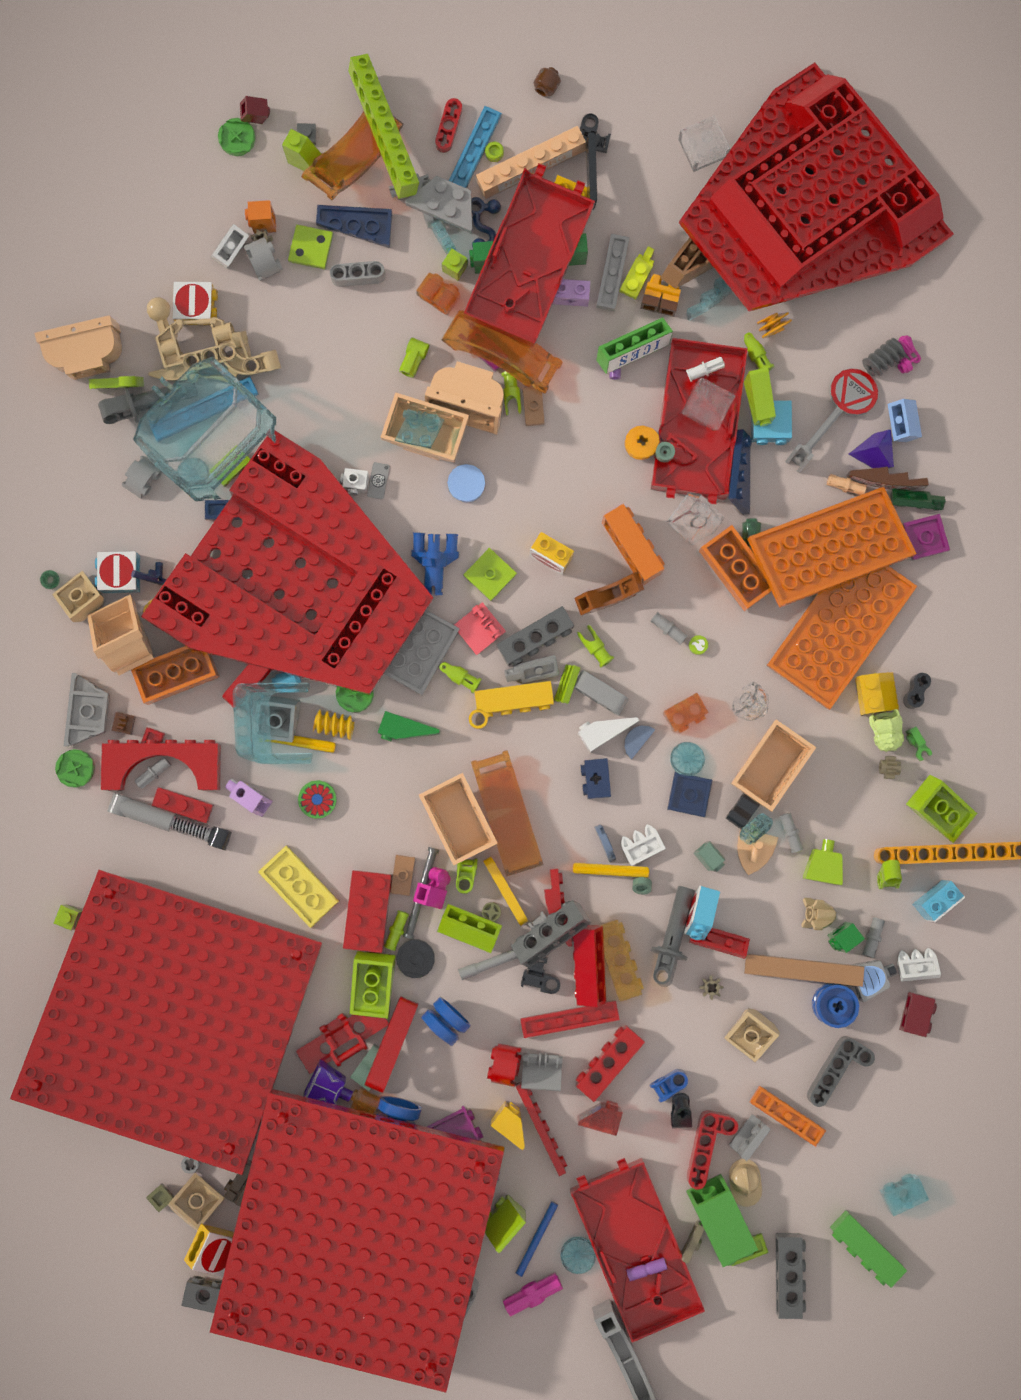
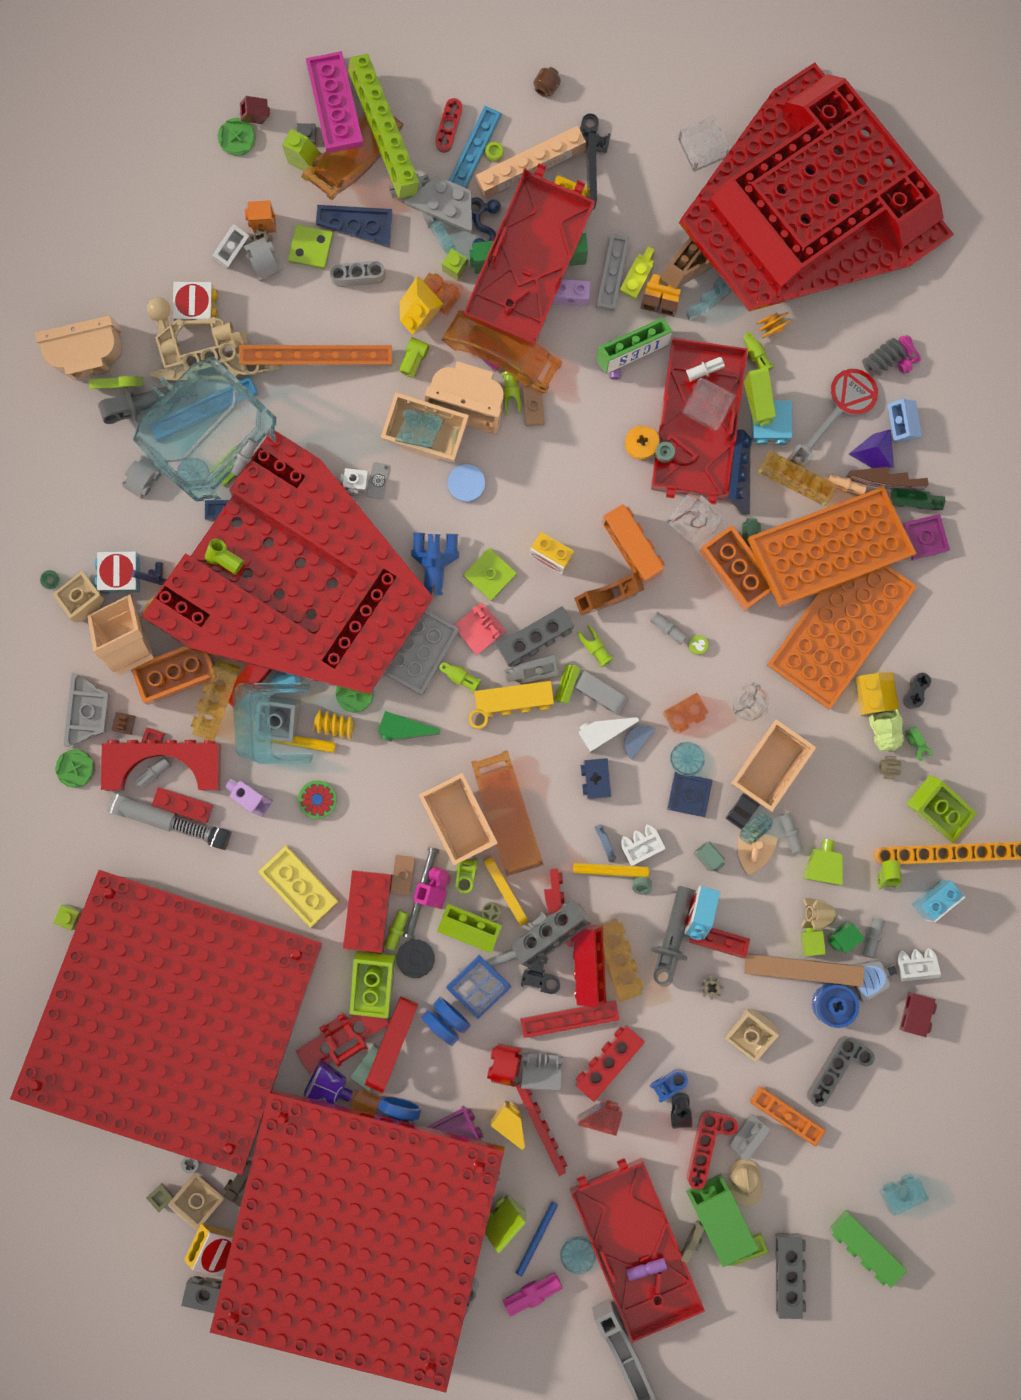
none -> clear yellow brick [191,659,240,741]
none -> lime piece [205,539,244,575]
none -> light grey pin [229,437,259,477]
none -> orange plate [239,345,392,365]
none -> dark pink plate [306,51,364,153]
none -> yellow slope [399,276,443,335]
none -> clear piece [446,955,512,1019]
none -> clear yellow brick [758,451,838,507]
none -> lime brick [800,927,826,956]

